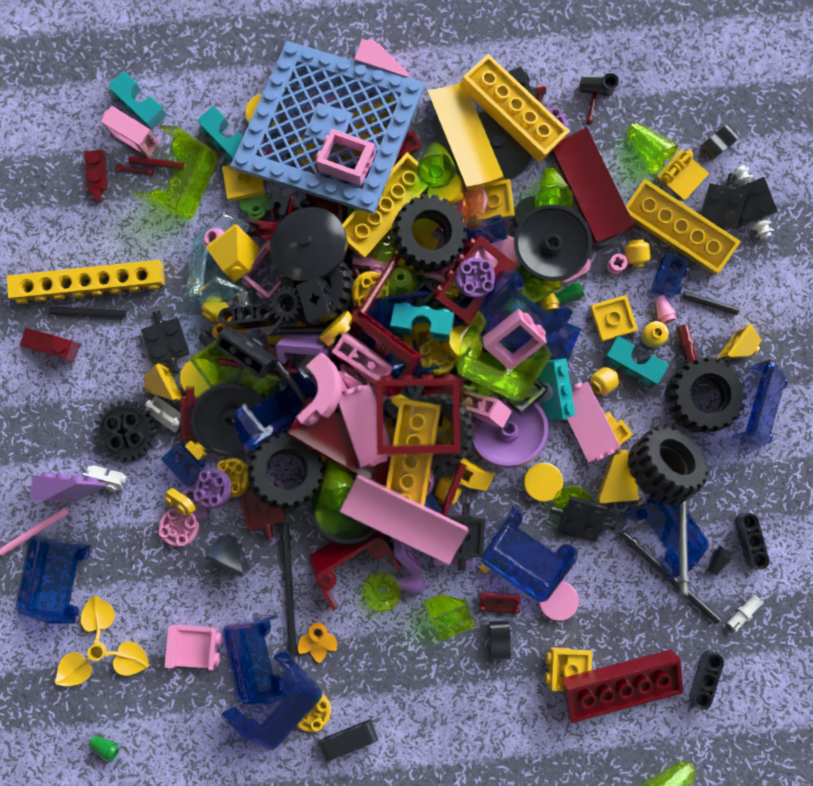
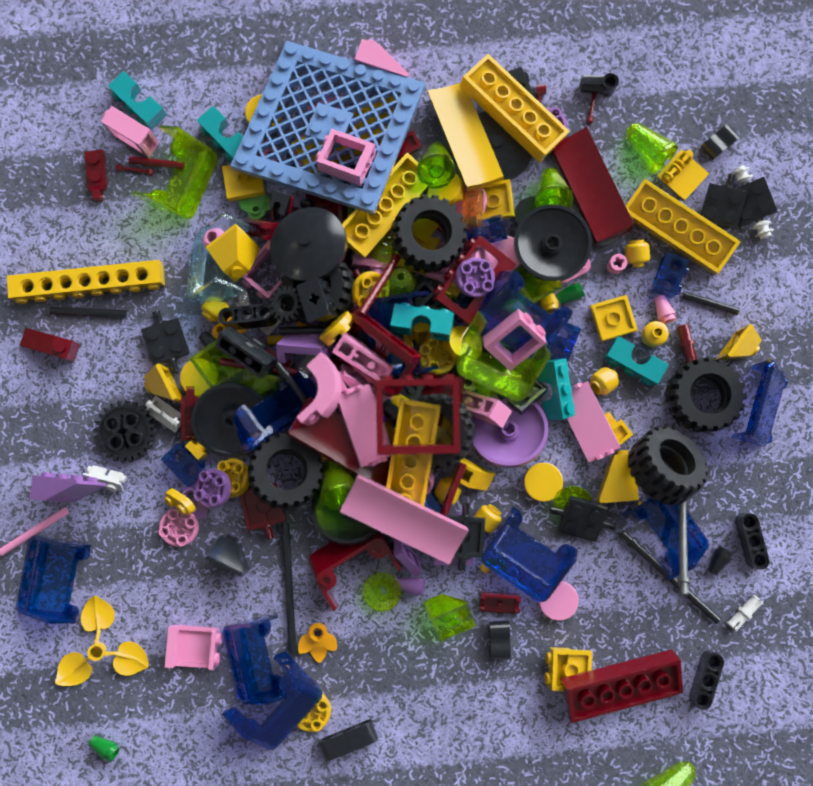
none -> yellow head [473,504,502,533]

